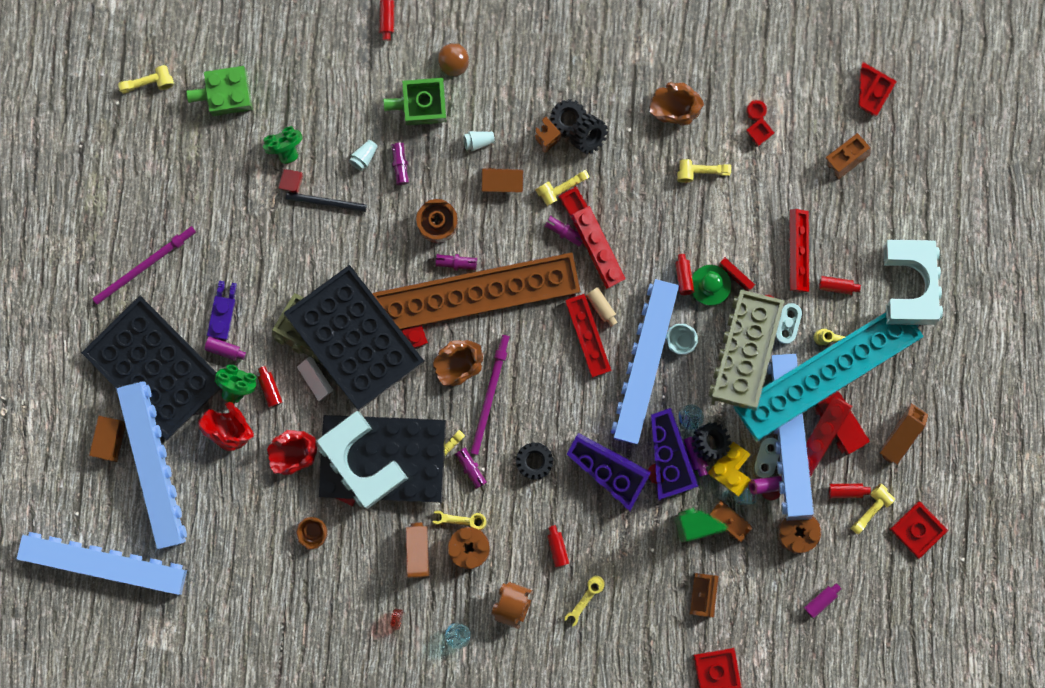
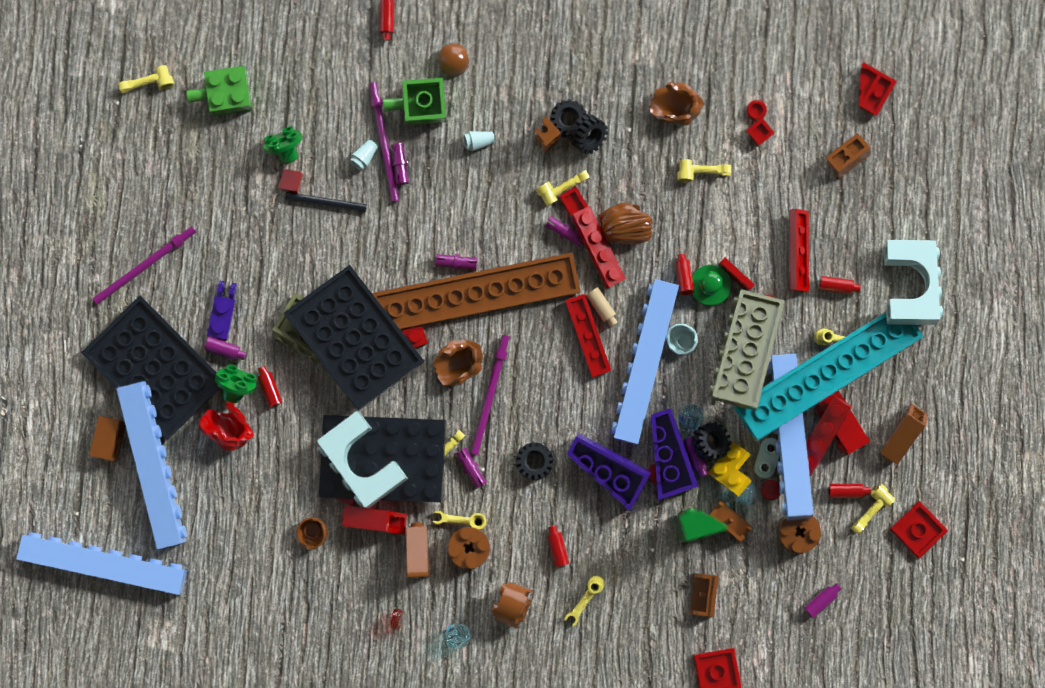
red hair [267,430,317,475] -> none
white tile [297,356,333,401] -> none
dark orange brick [416,199,458,243] -> none
dark orange hinge [482,168,523,192] -> none
magenta cylinder [749,476,782,495] -> none
light aqua plate [776,303,802,344] -> none
none -> red slope [342,505,408,535]
none -> magenta bar [369,82,399,202]
none -> dark orange hair [599,202,652,245]

